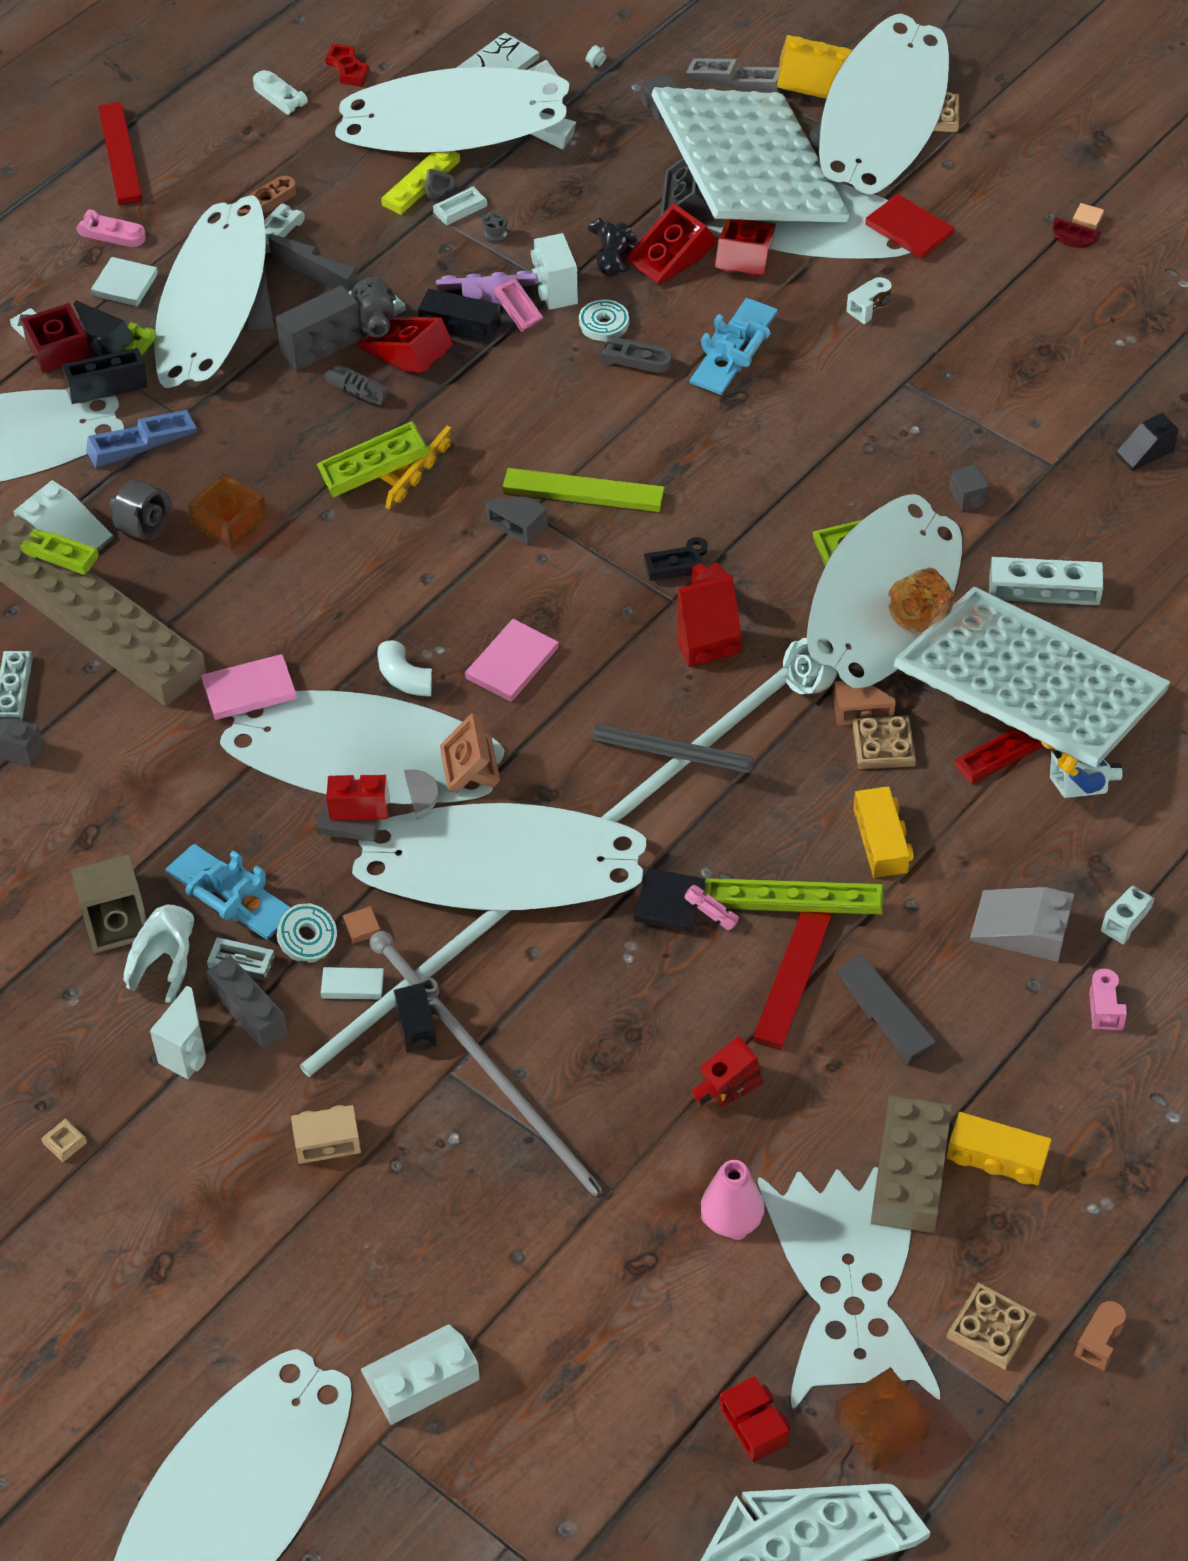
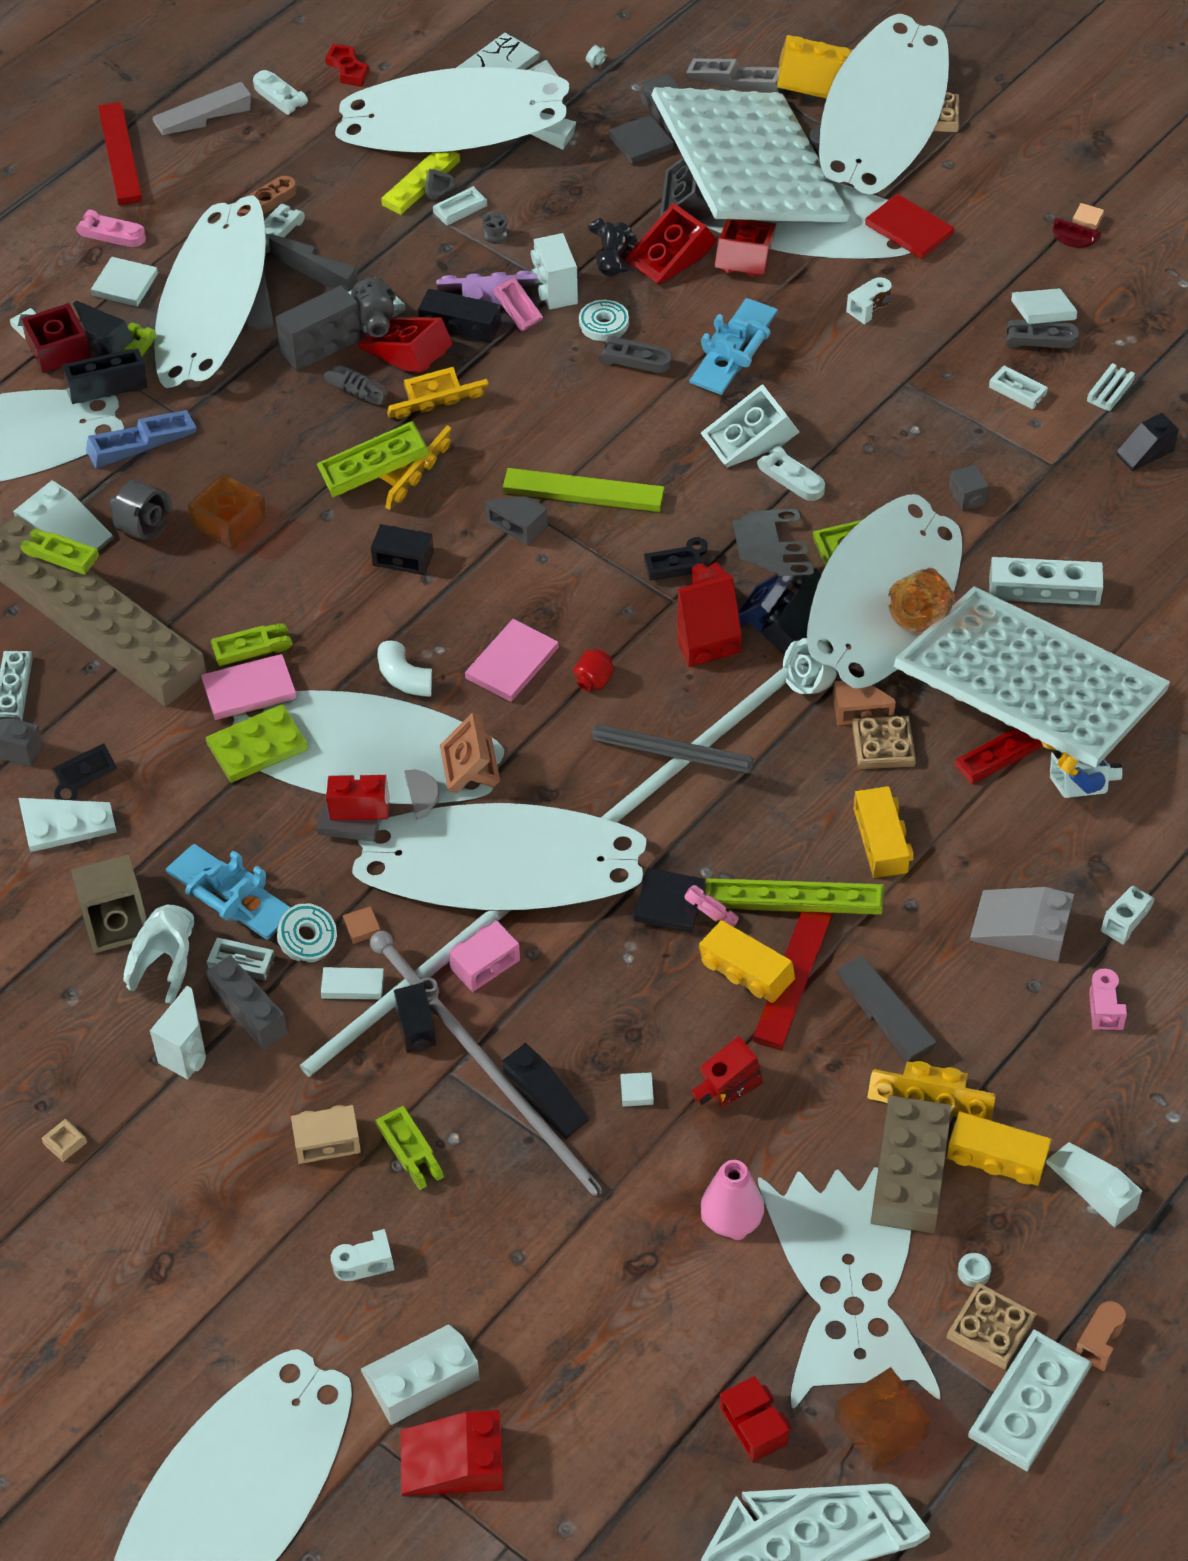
none -> light aqua wing [19,798,117,852]
none -> black hinge [52,743,117,801]
none -> light grey slope [153,82,251,135]
none -> lime plate [206,704,308,783]
none -> lime hinge [210,623,293,667]
none -> light aqua leg [331,1229,395,1281]
none -> black brick [371,524,434,575]
none -> lime hinge [375,1106,444,1190]
none -> yellow bracket [387,367,489,419]
none -> red slope [400,1410,504,1496]
none -> bright pink brick [449,921,520,992]
none -> black slope [502,1042,589,1139]
none -> red head [573,648,614,692]
none -> dark grey tile [609,115,674,164]
none -> light aqua tile [620,1072,654,1107]
none -> yellow brick [699,920,795,1003]
none -> light aqua slope [701,384,799,468]
none -> dark grey piece [732,509,814,576]
none -> dark blue bracket [738,573,794,641]
none -> light aqua plate [757,446,825,501]
none -> black brick [760,568,822,654]
none -> yellow bracket [867,1061,996,1121]
none -> light aqua tile [958,1253,991,1287]
none -> light aqua tile [968,1329,1092,1472]
none -> light aqua tile [989,366,1048,409]
none -> dark grey plate [1006,320,1079,349]
none -> light aqua tile [1011,288,1077,324]
none -> light aqua slope [1046,1142,1142,1228]
none -> light aqua tile [1087,363,1135,412]

